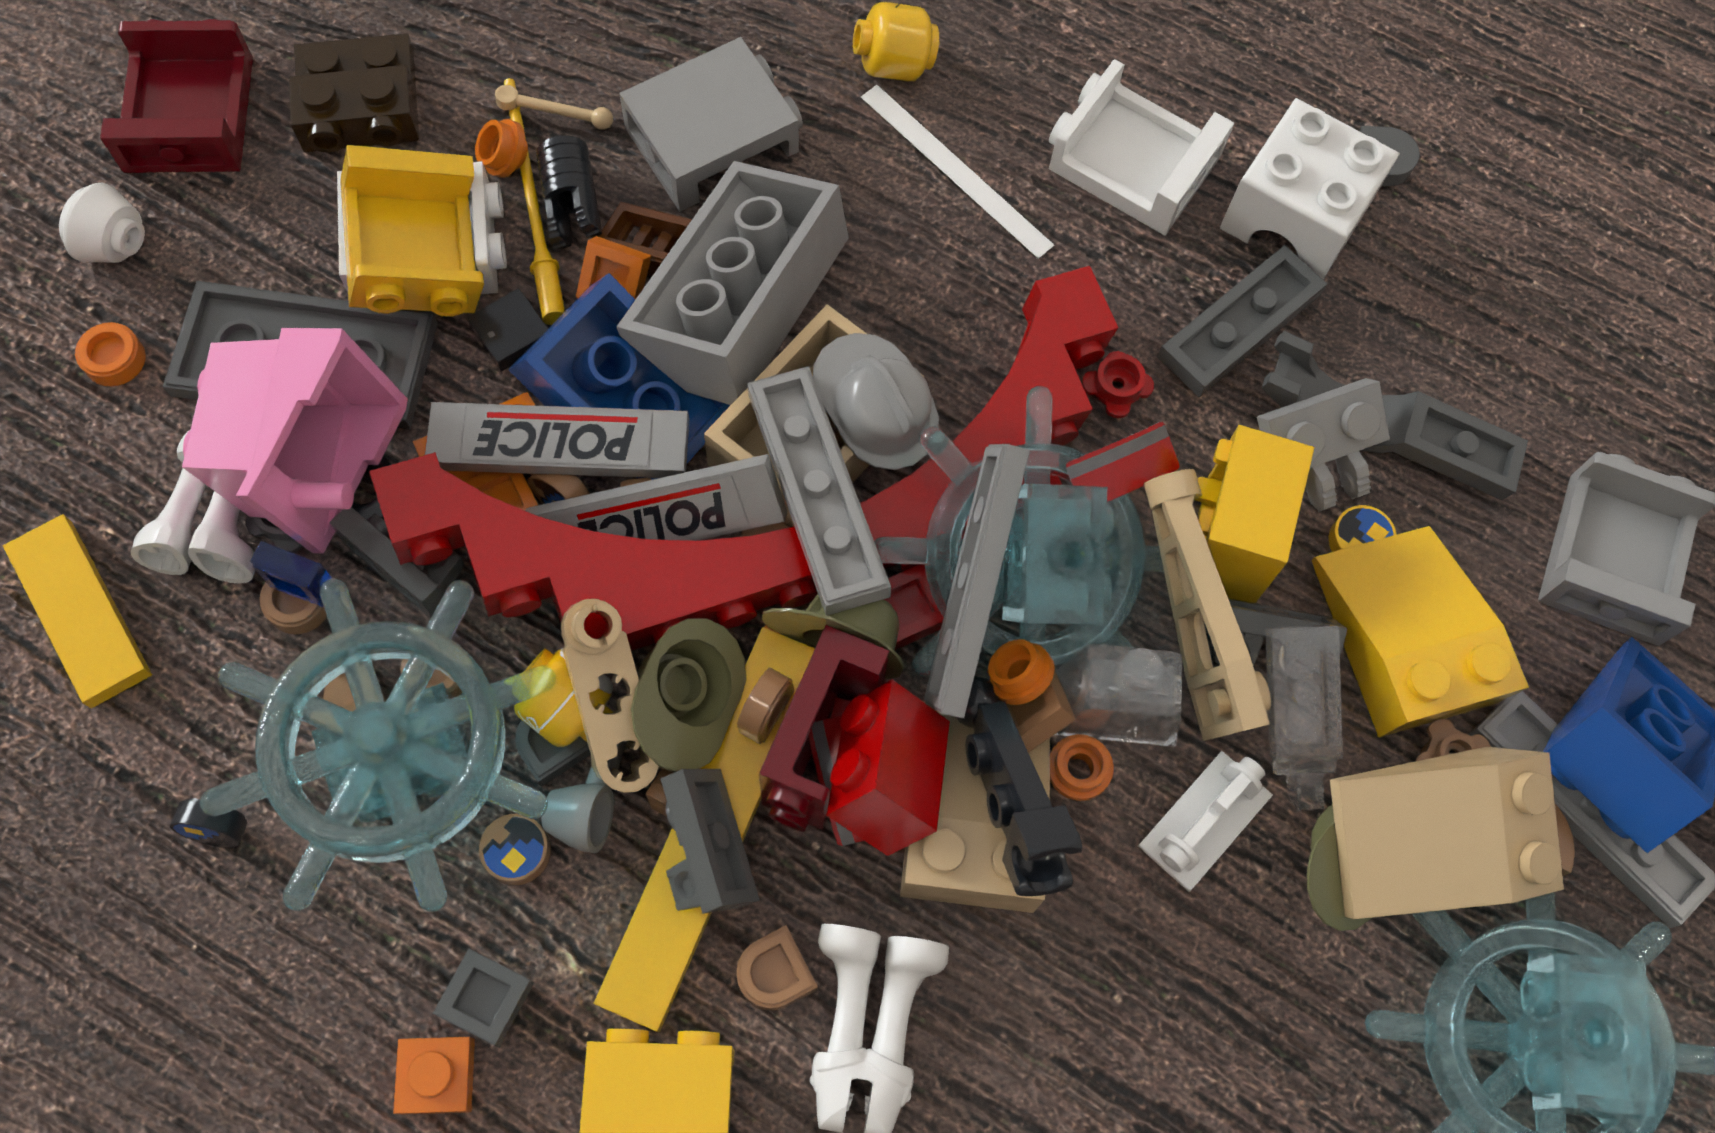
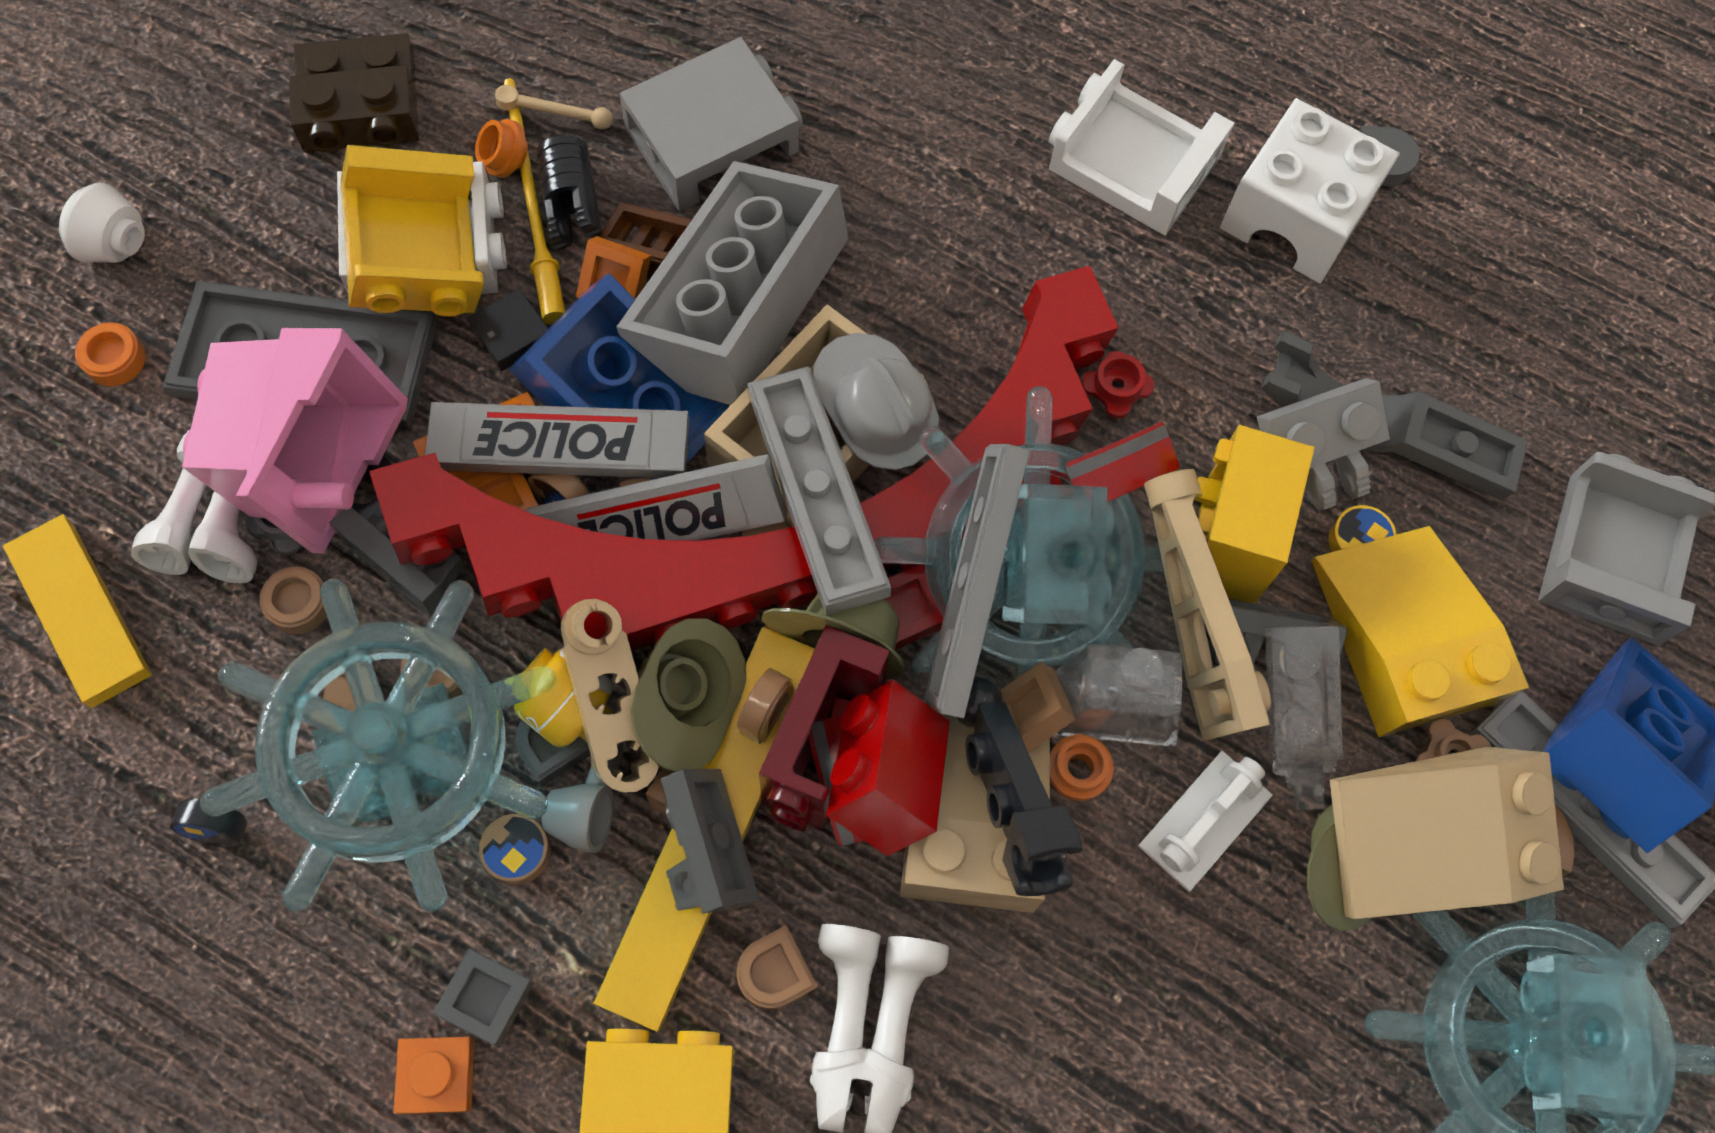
dark red panel [100,19,253,173] -> none
clear blue tile [250,541,339,607] -> none
yellow head [853,2,939,81] -> none
white sticker [861,85,1055,259] -> none
orange plate [988,639,1055,705] -> none
dark grey plate [1157,245,1327,398] -> none

